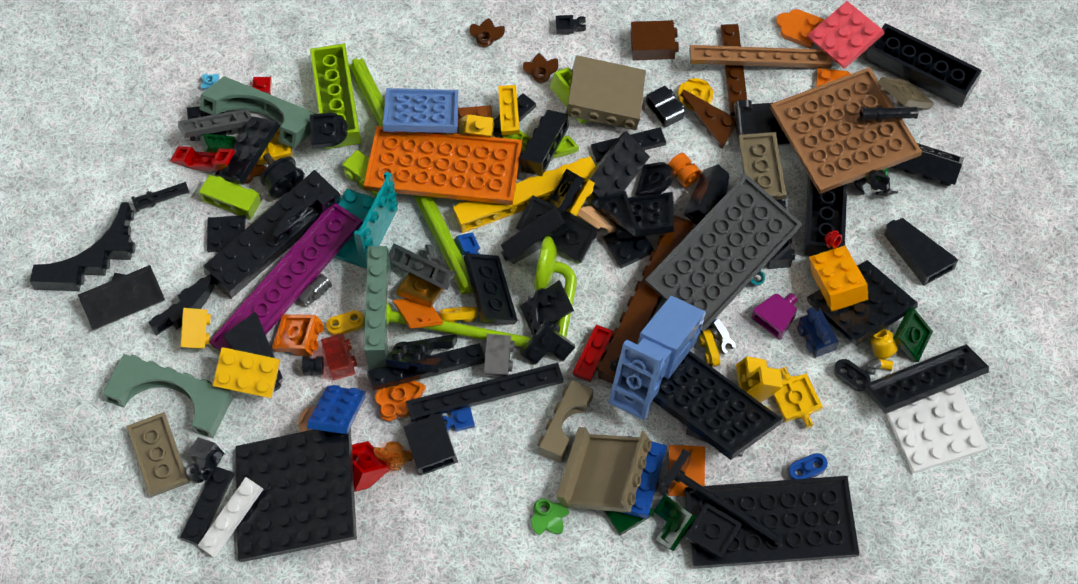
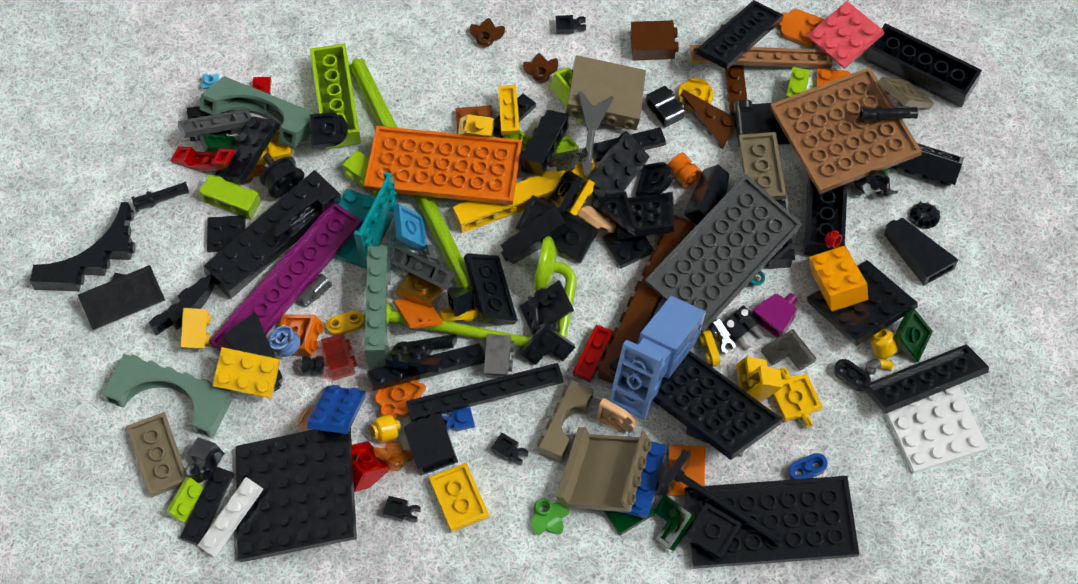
medium blue plate [383,88,458,134] -> none
blue plate [454,232,480,255] -> none
dark blue brick [797,307,839,358] -> none
none -> lime plate [166,477,204,523]
none -> medium blue wheel [269,326,301,357]
none -> yellow head [369,415,401,443]
none -> black plate [383,496,421,522]
none -> dark azure plate [393,204,427,250]
none -> yellow plate [429,463,490,533]
none -> black slope [447,287,474,316]
none -> black plate [491,433,529,465]
none -> clear smoke plate [547,147,588,172]
none -> dark grey piece [578,91,614,178]
none -> light nougat tile [596,398,636,433]
none -> black plate [696,0,783,70]
none -> black piece [722,305,765,350]
none -> clear smoke plate [761,329,816,371]
none -> lime brick [786,67,810,98]
none -> black gear [910,201,940,229]

